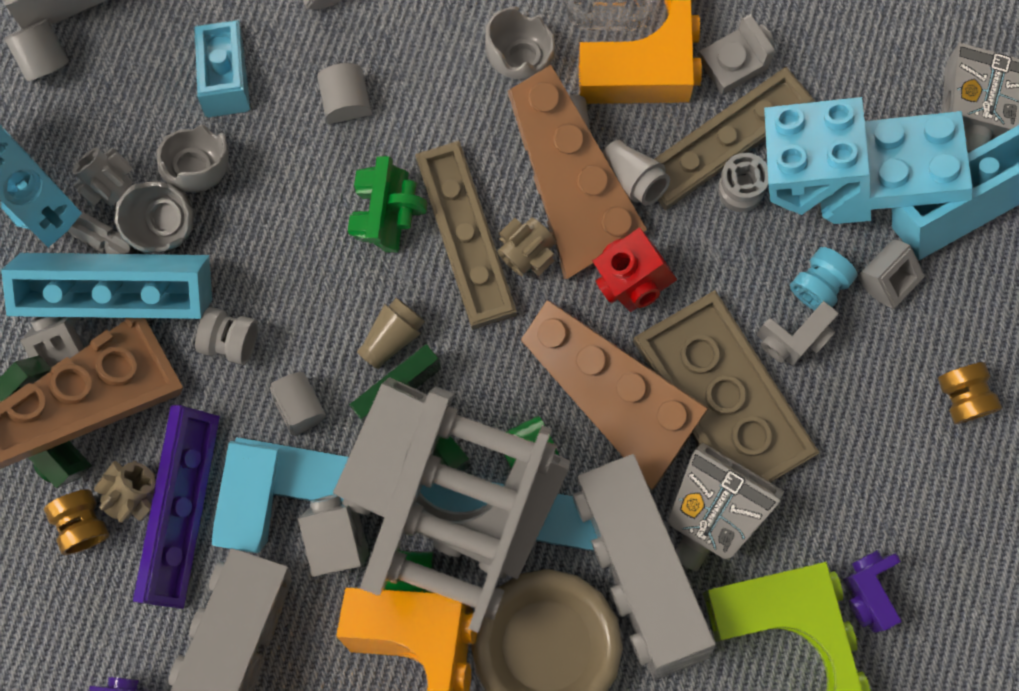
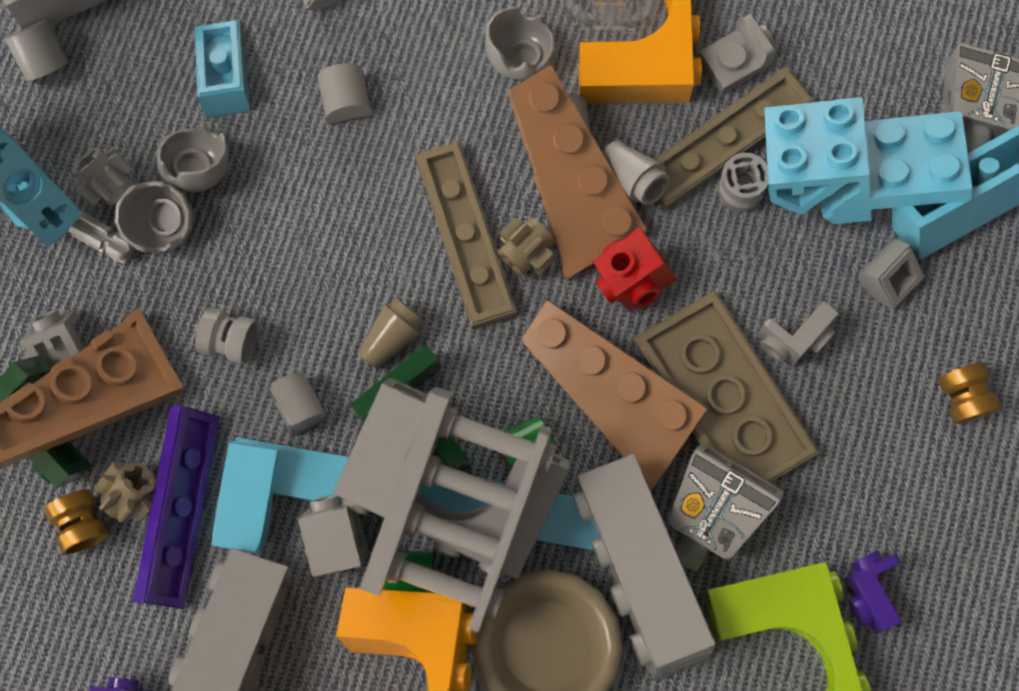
medium azure brick [1,253,212,319] -> none
green hips [348,156,428,252] -> none
medium azure wheel [790,247,858,311] -> none

